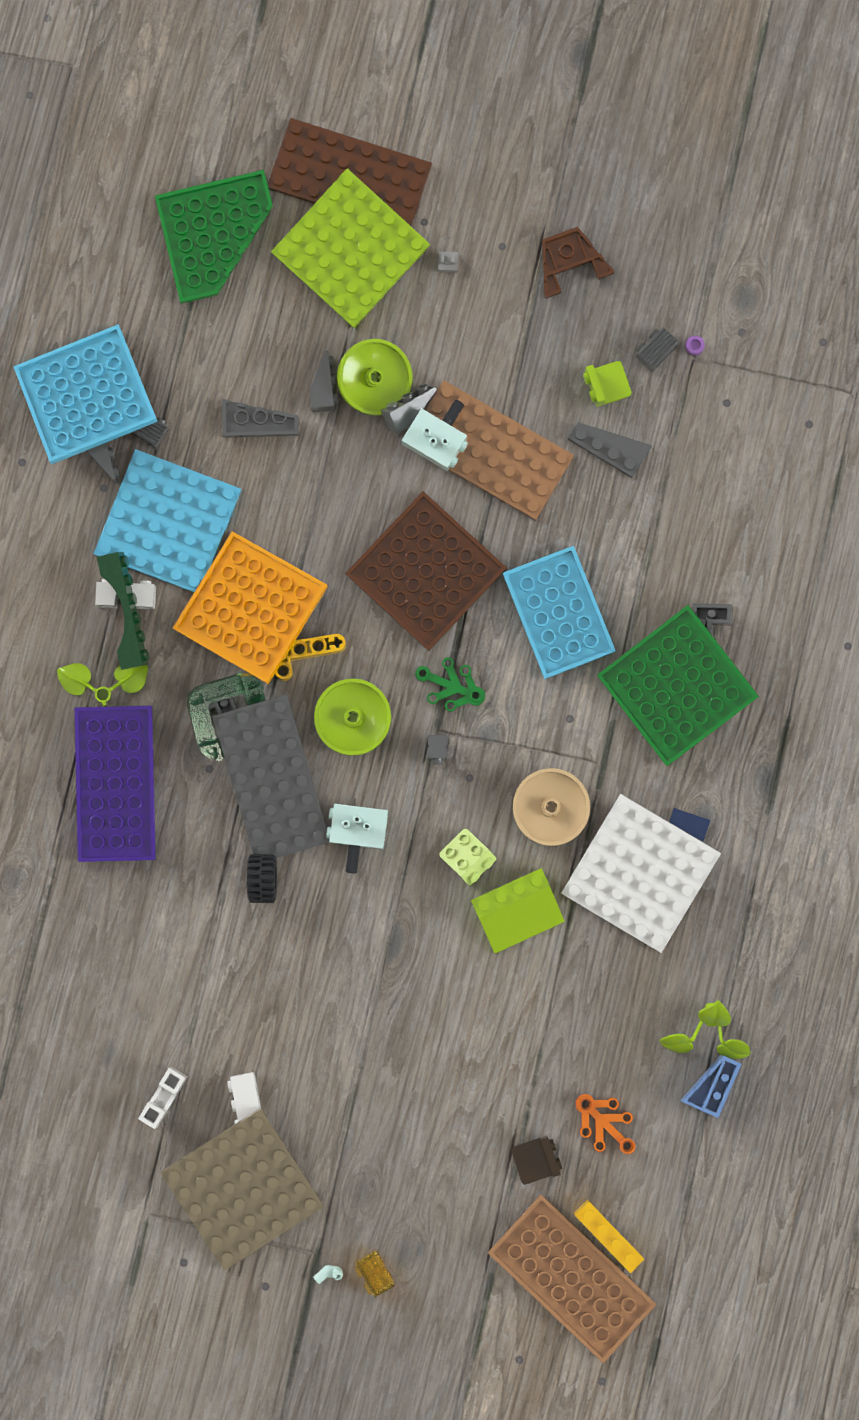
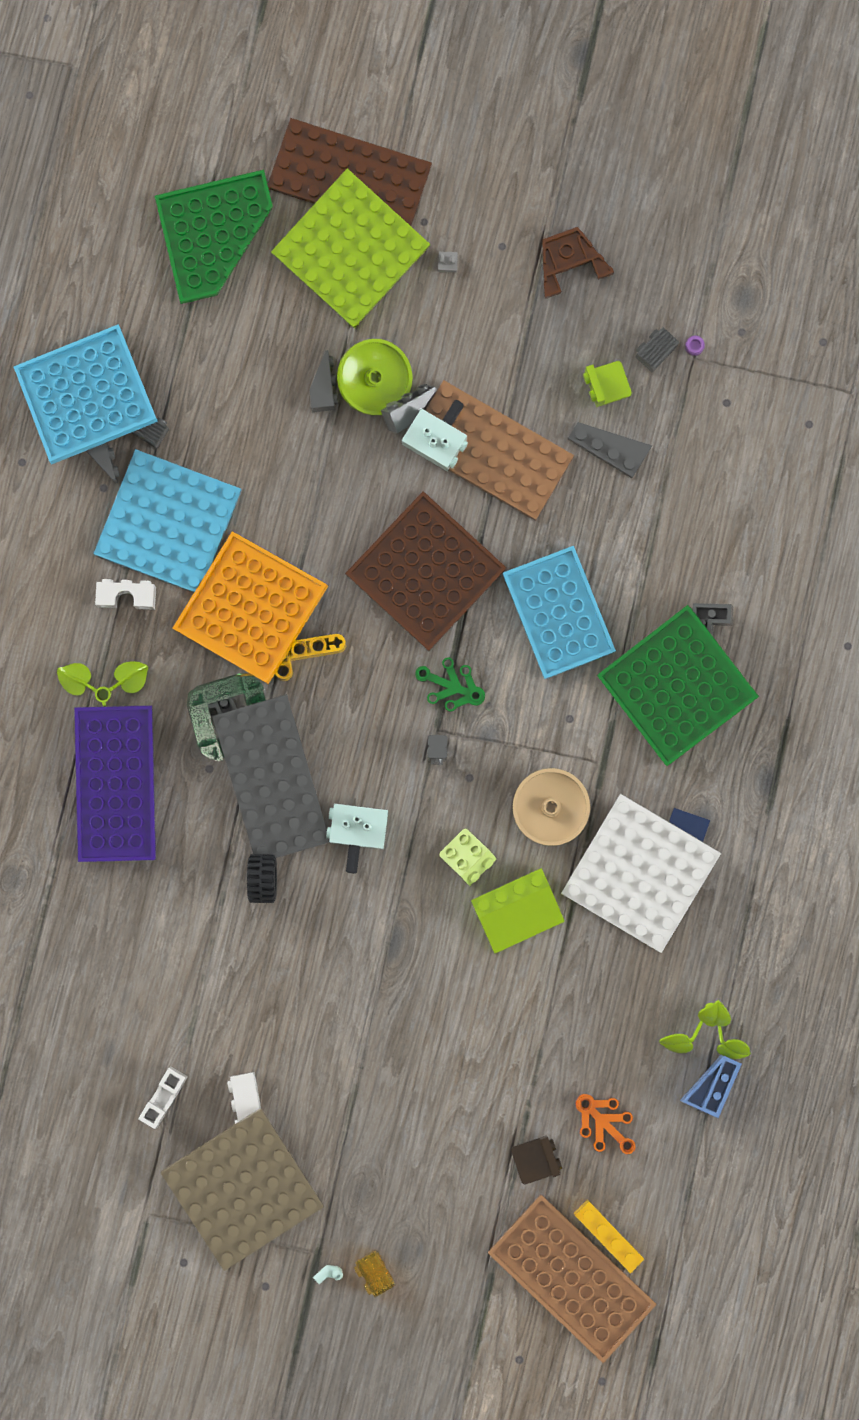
dark green arch [97,552,149,670] -> none
dark grey wing [222,399,299,438] -> none
lime dish [314,679,391,756] -> none

